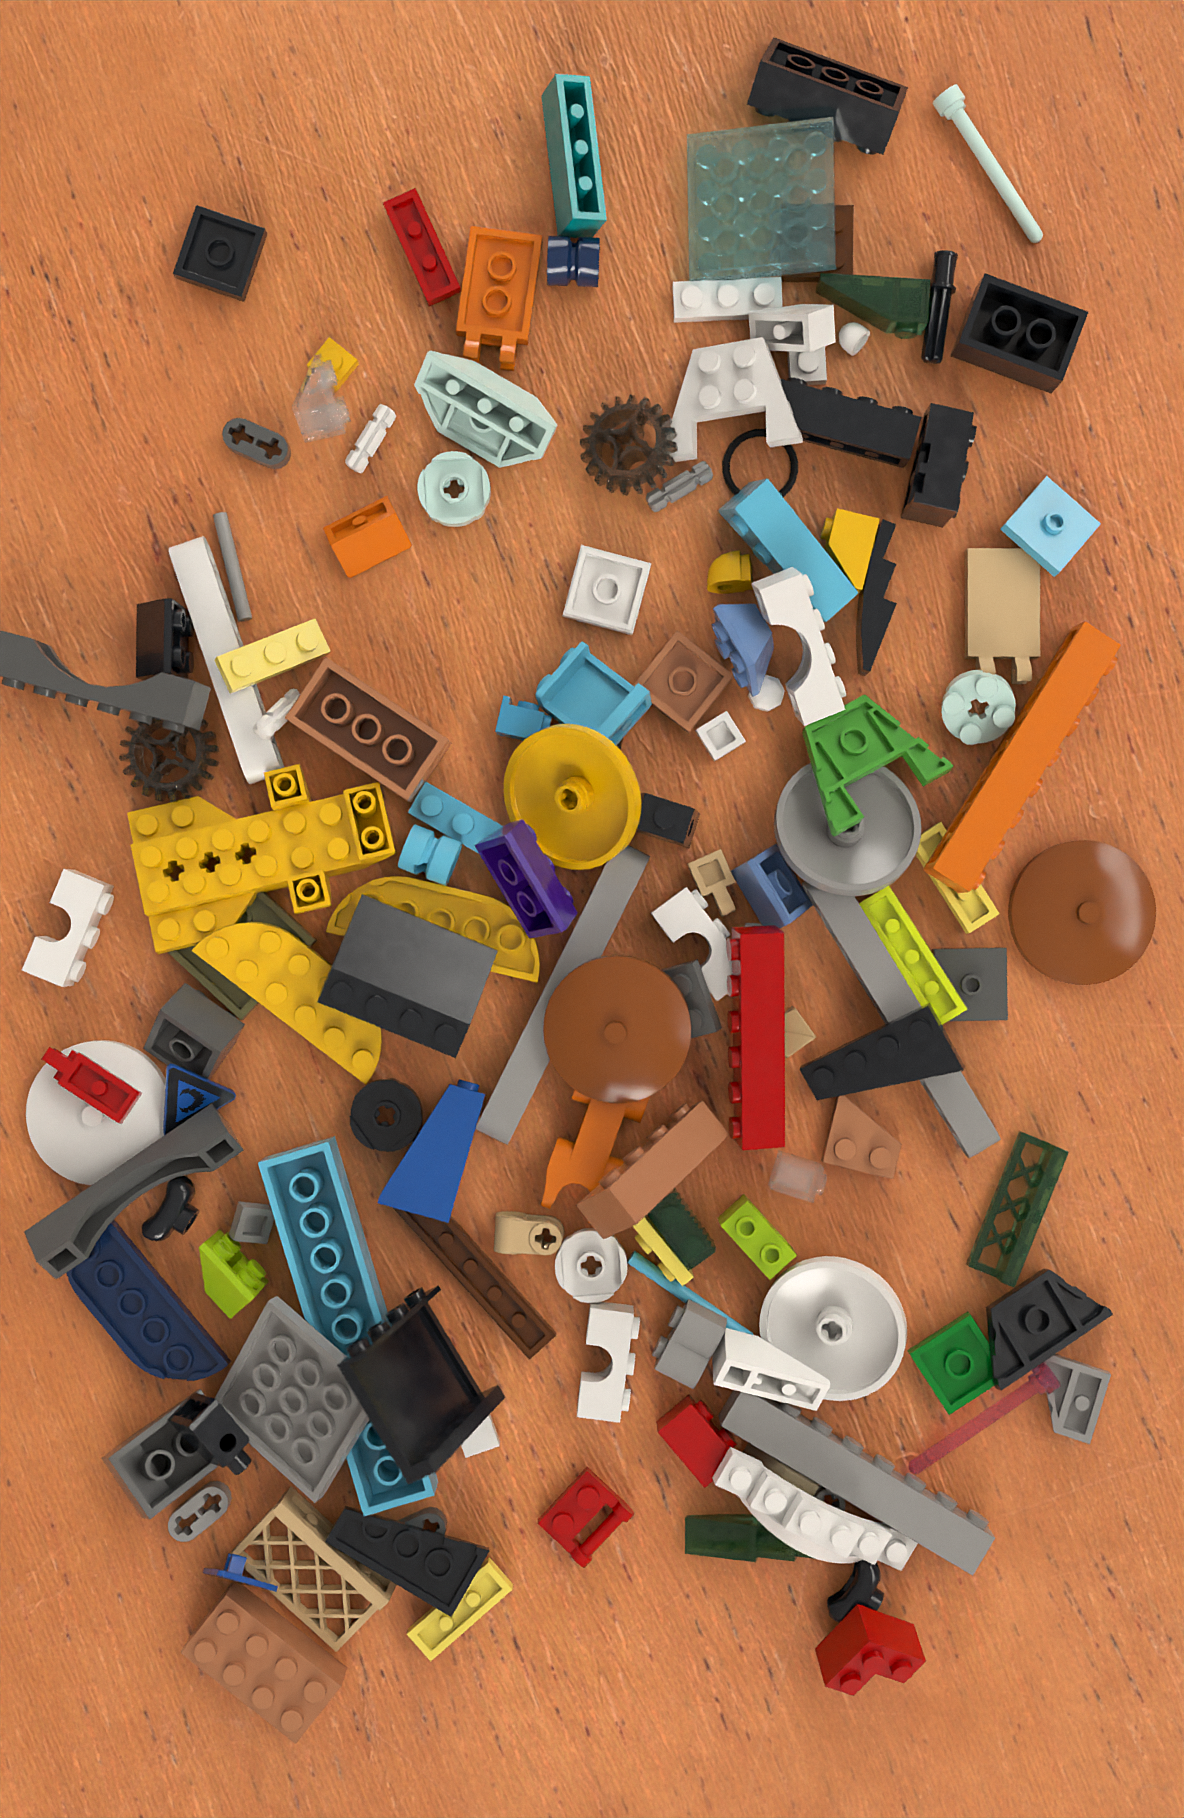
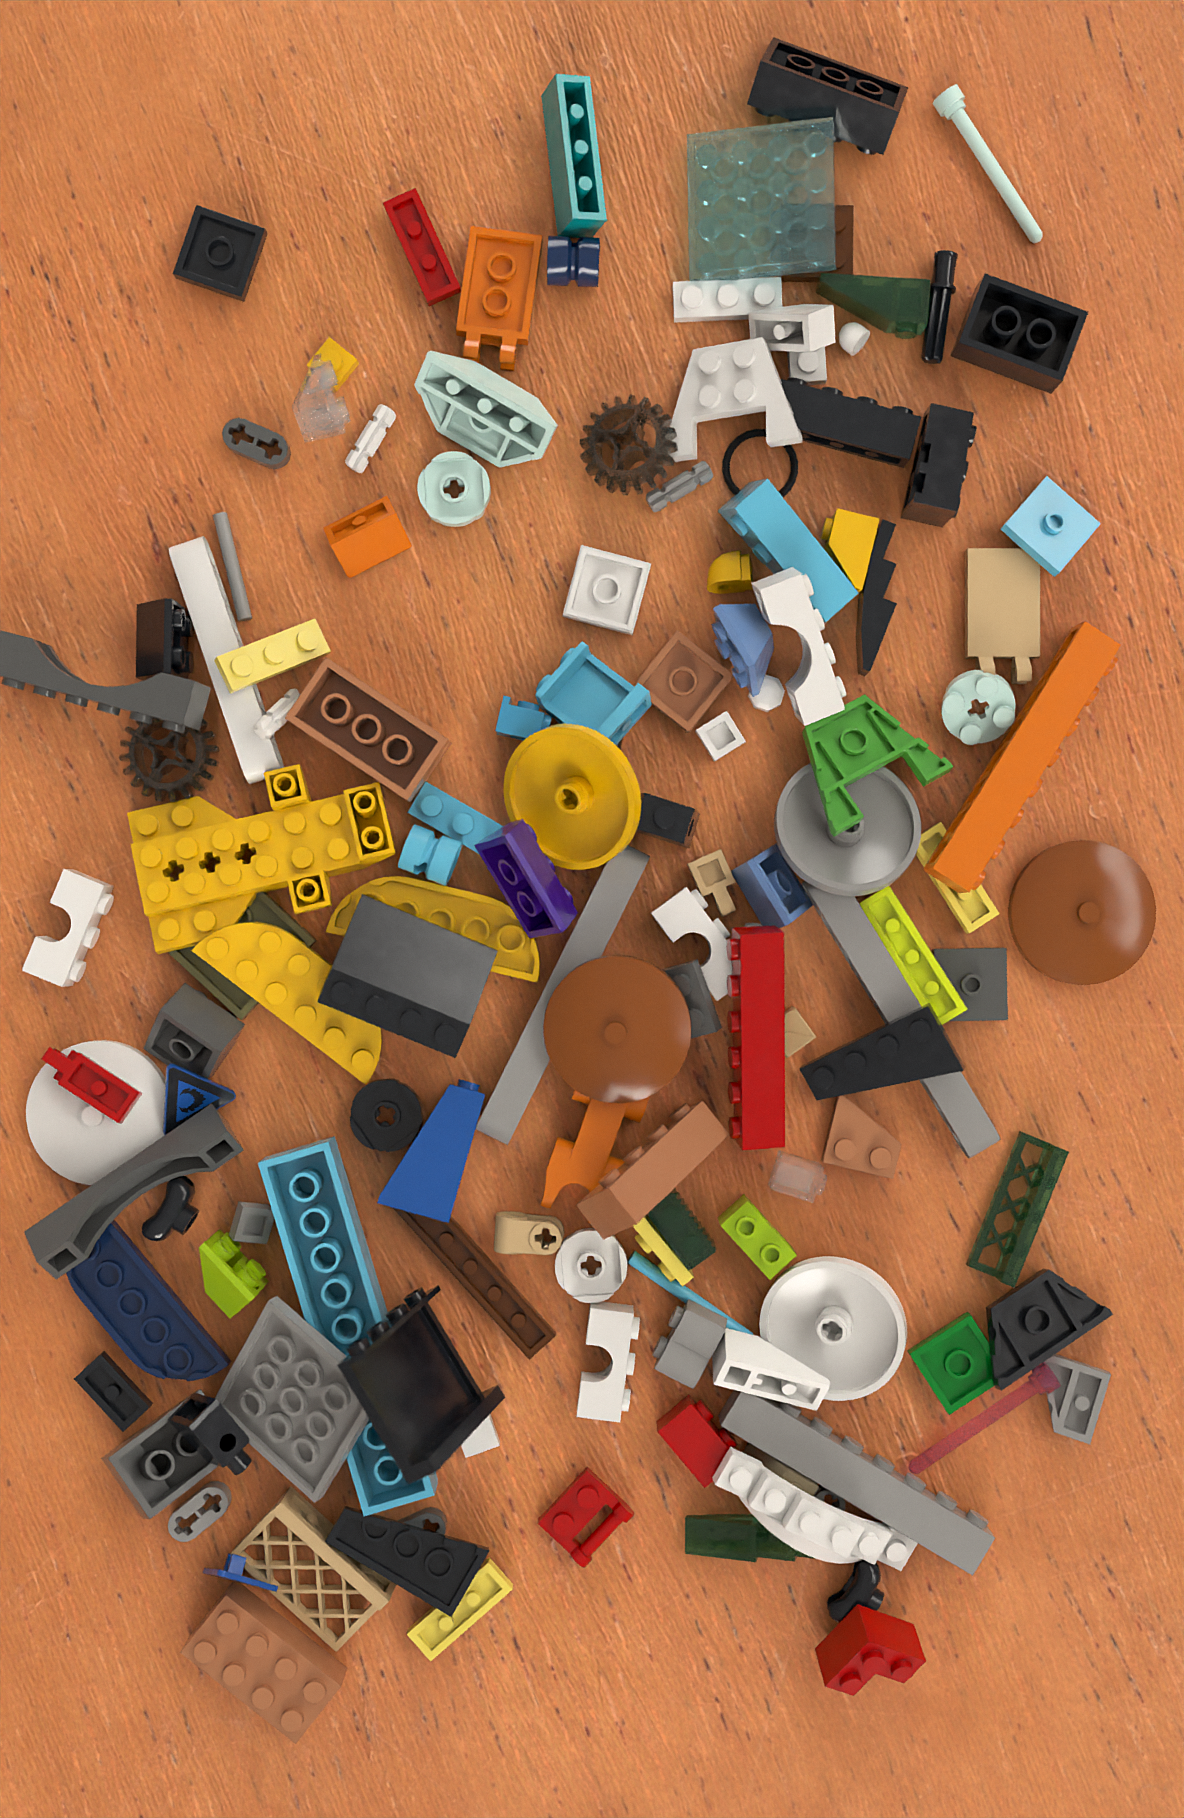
none -> black plate [74,1351,153,1432]

